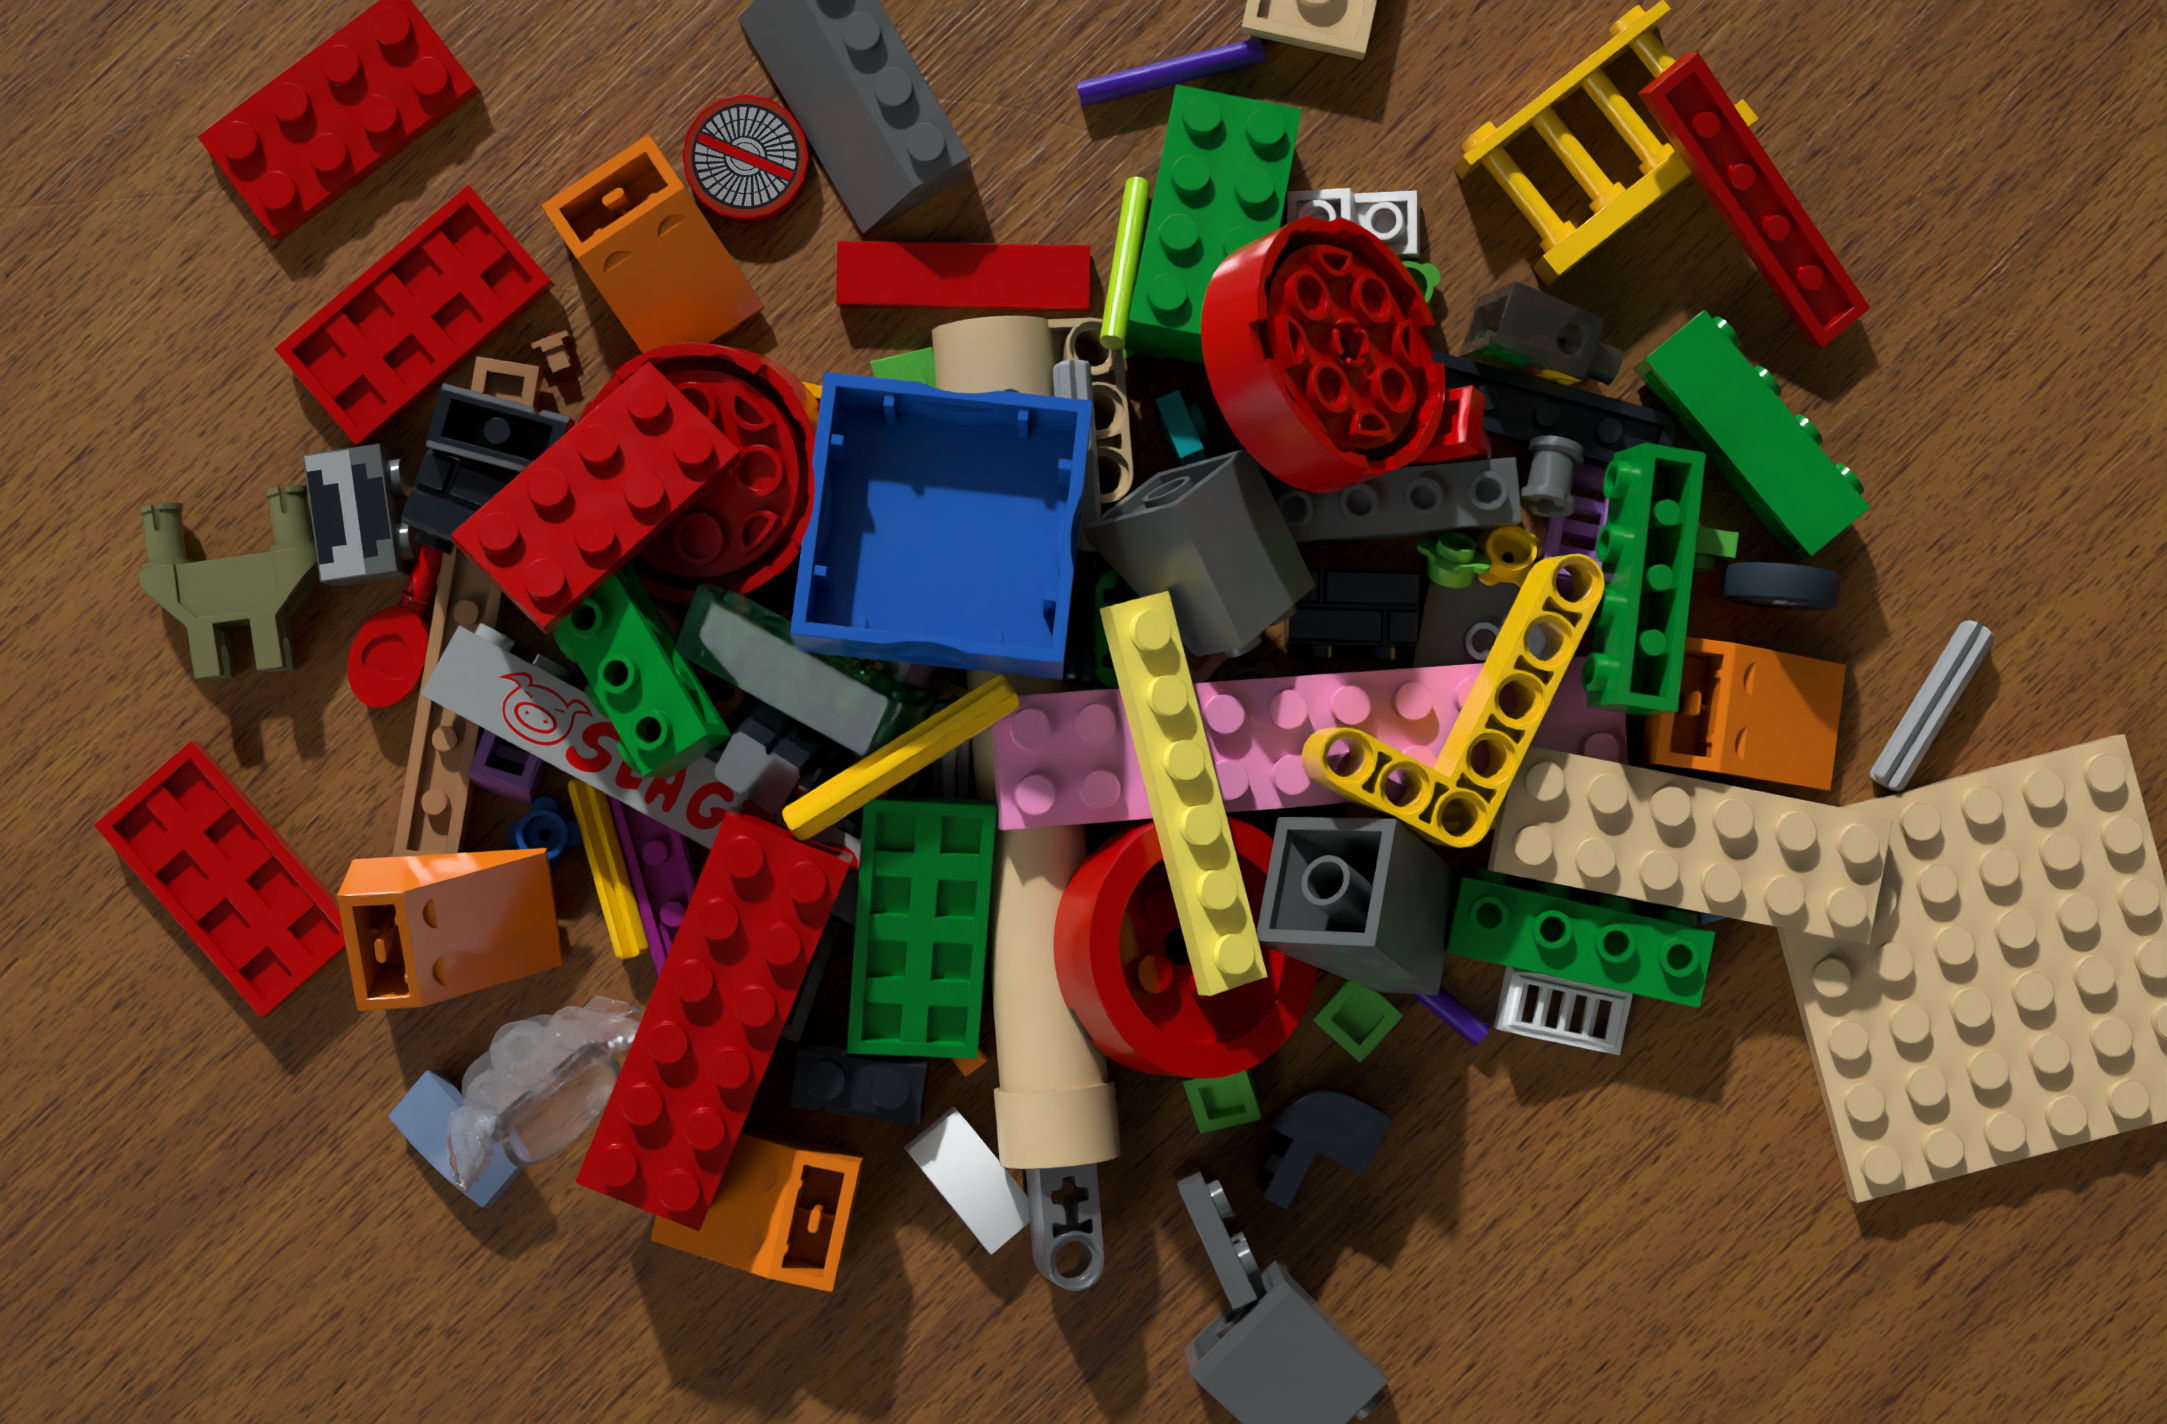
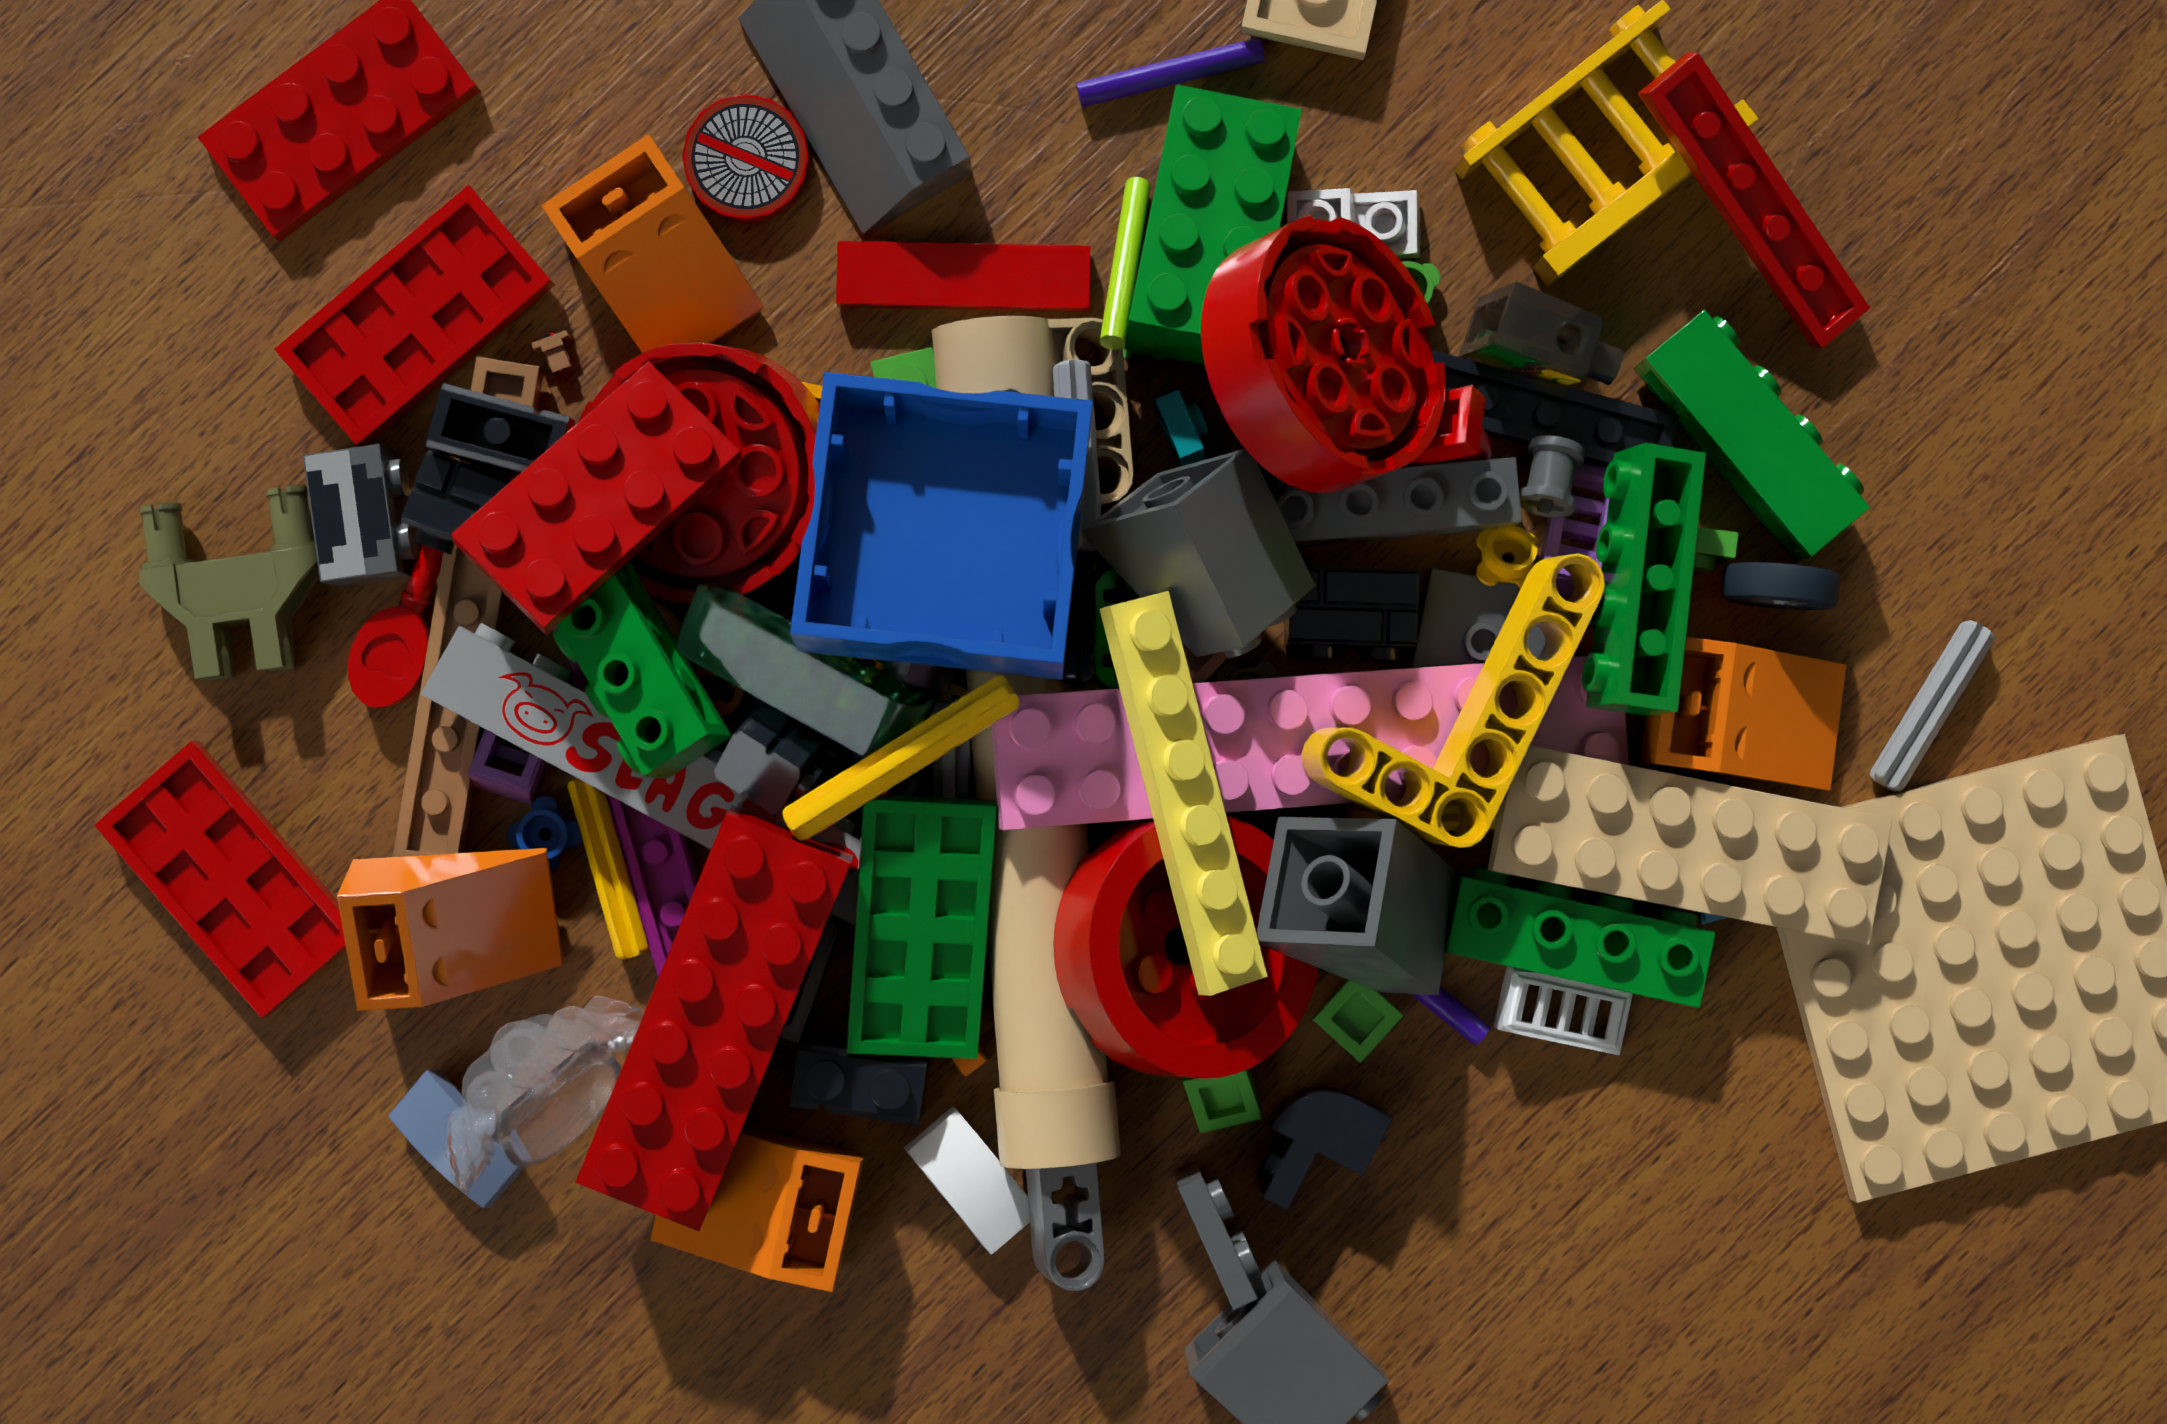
bright green plate [1417,532,1492,588] -> none

